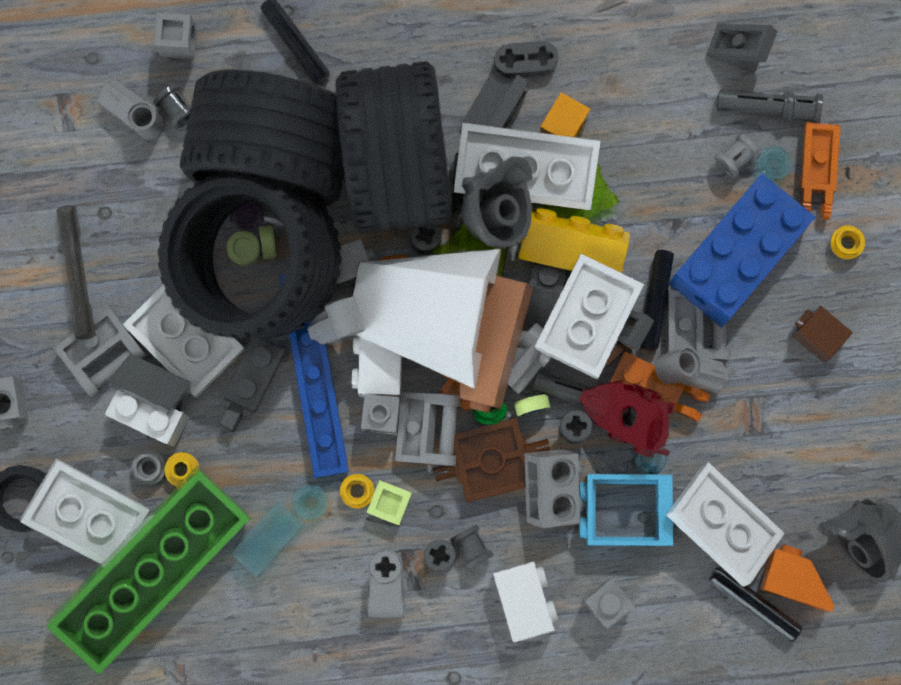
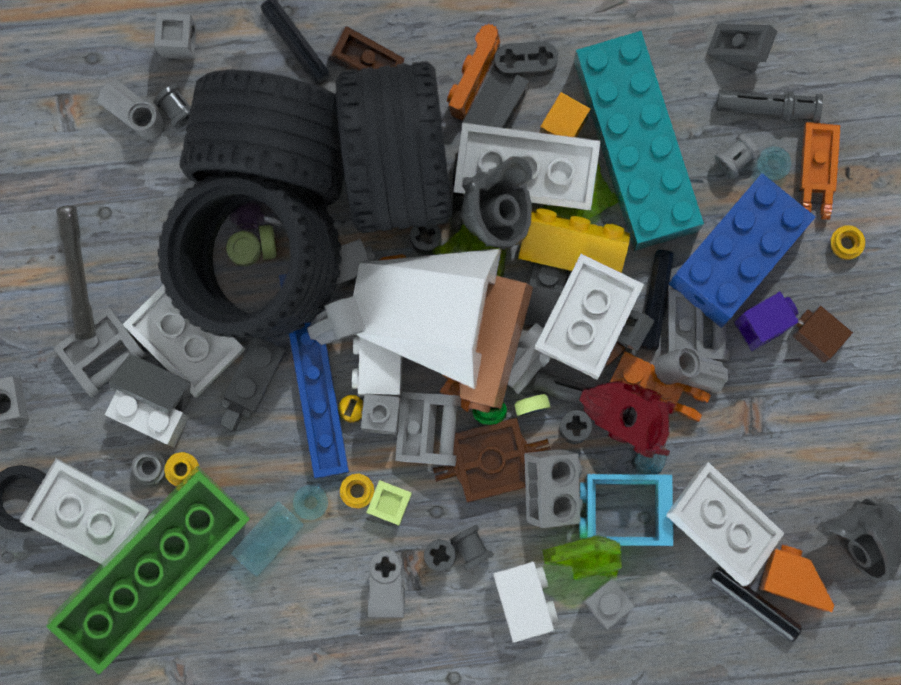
none -> reddish brown slope [327,26,405,71]
none -> yellow hinge [338,395,364,423]
none -> orange hinge [447,23,501,120]
none -> clear neon green slope [543,535,622,580]
none -> teal brick [574,31,704,251]
none -> dark purple brick [734,291,799,352]

